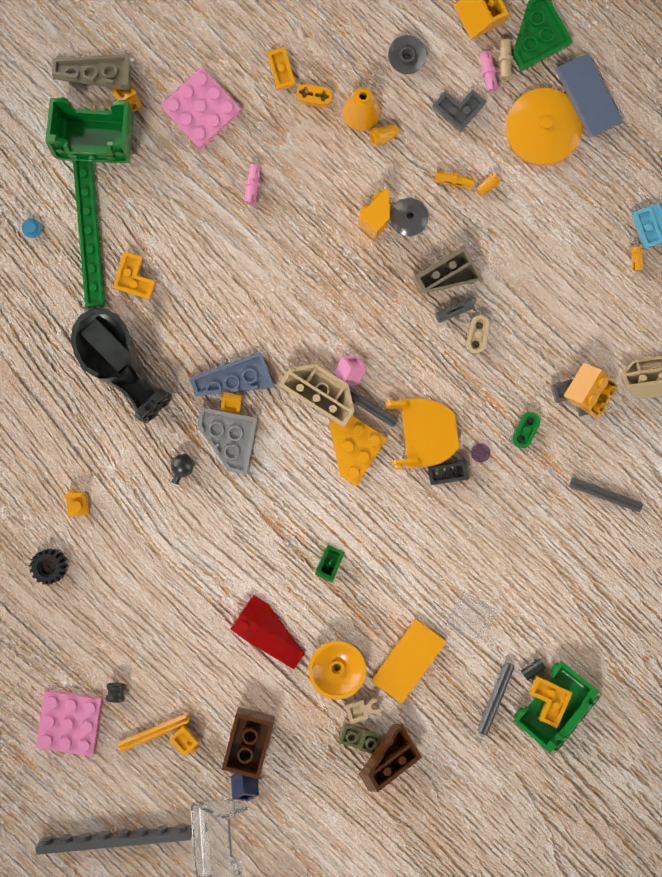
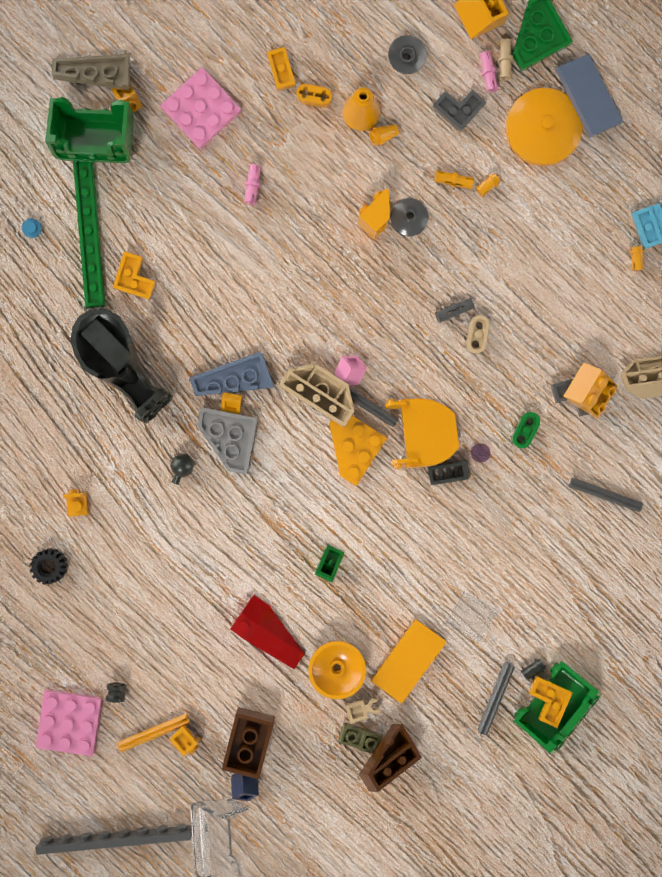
dark tan wedge [411,246,483,294] -> none

